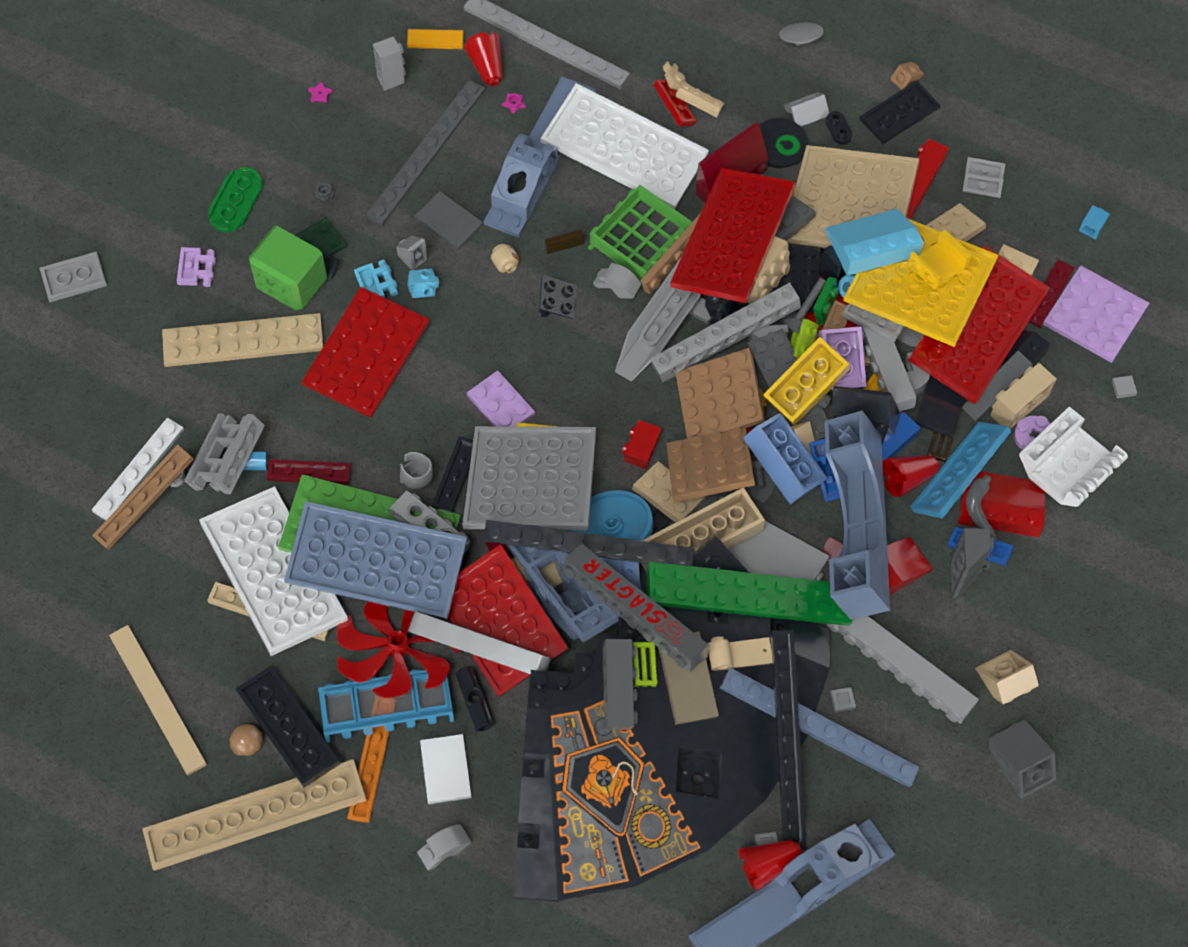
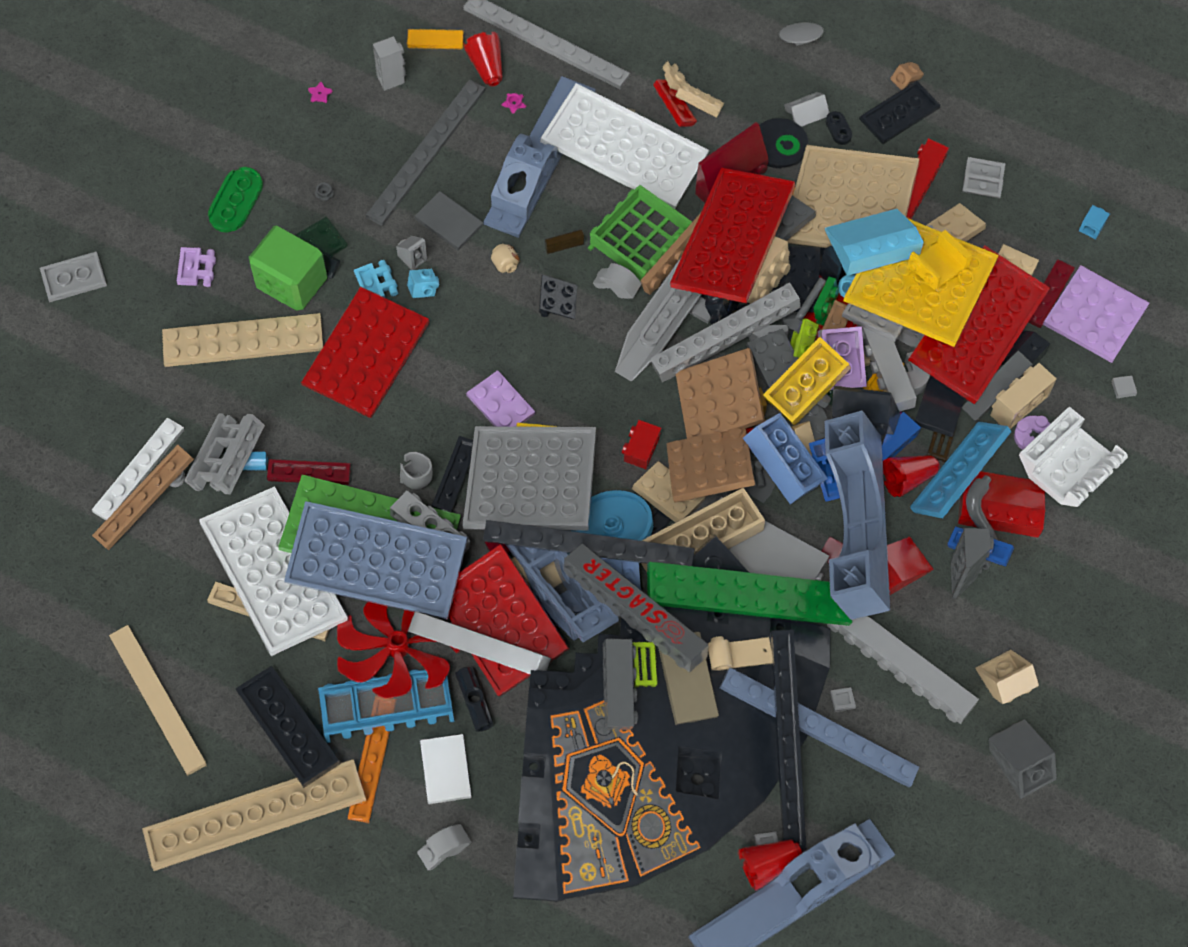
medium nougat hair [229,724,264,756] -> none

